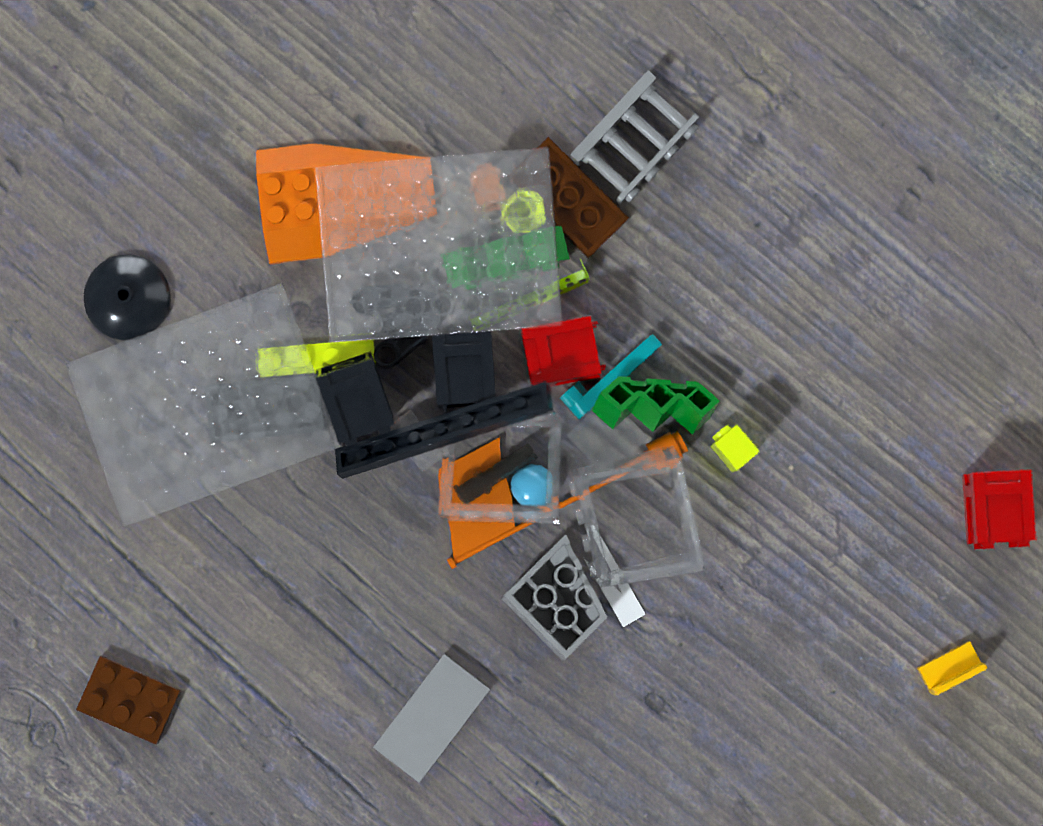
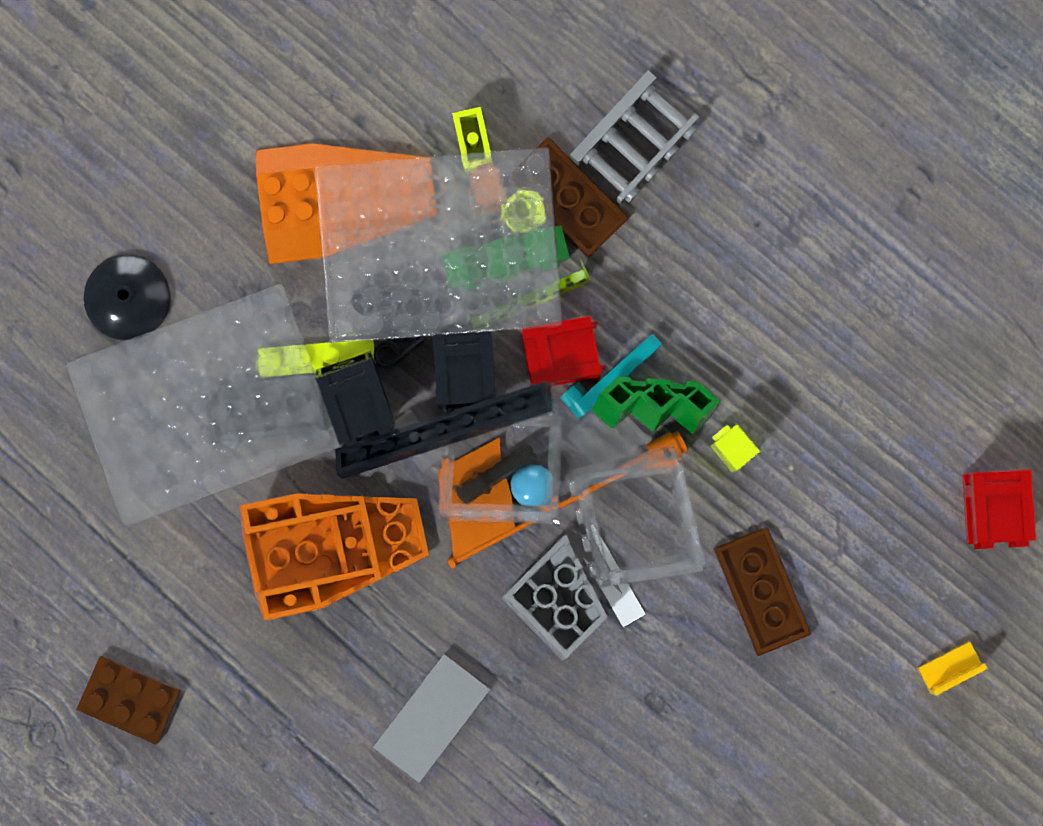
none -> orange wedge [240,493,429,621]
none -> neon yellow brick [452,107,493,175]
none -> reddish brown tile [713,526,812,656]

